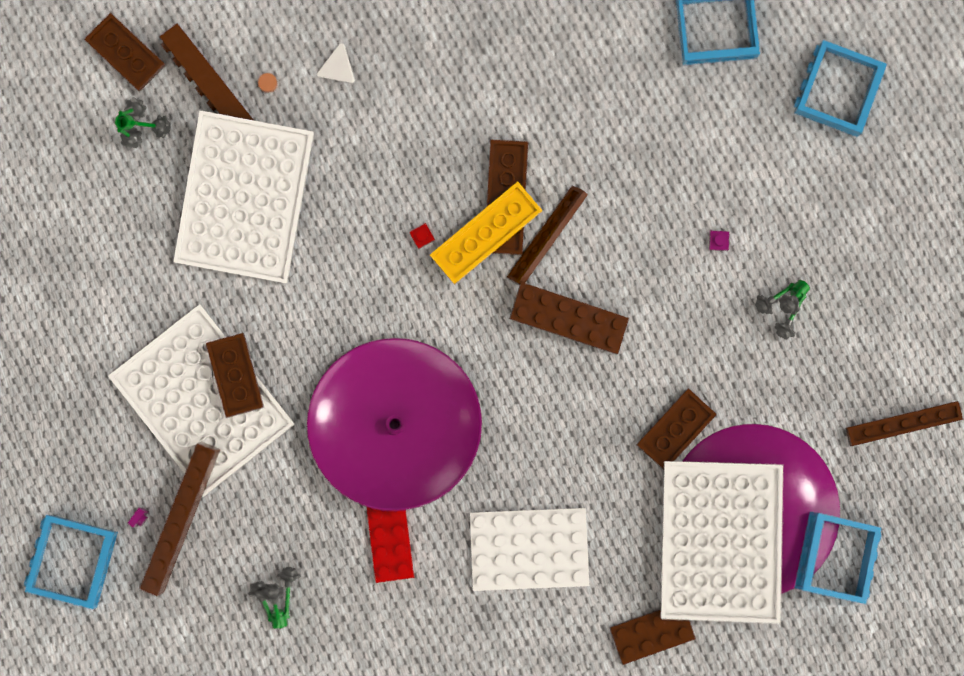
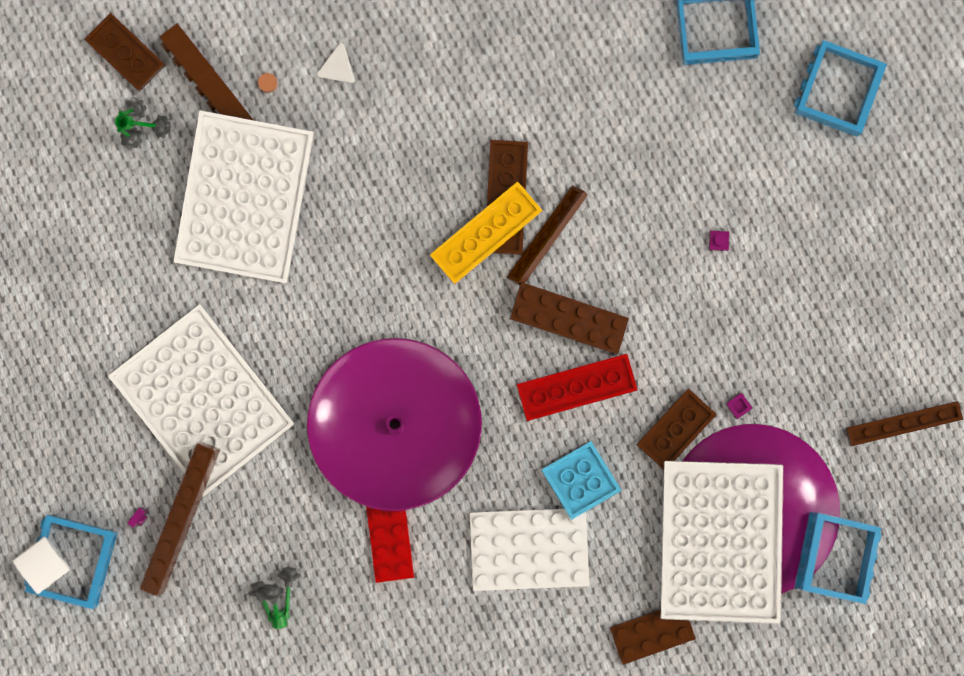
reddish brown plate [206,333,265,418] -> none
red plate [409,223,435,249] -> none
dark grey plant [755,280,810,339] -> none
none -> white slope [13,536,70,594]
none -> red plate [516,354,638,421]
none -> medium azure plate [541,441,622,521]
none -> magenta plate [725,393,753,420]

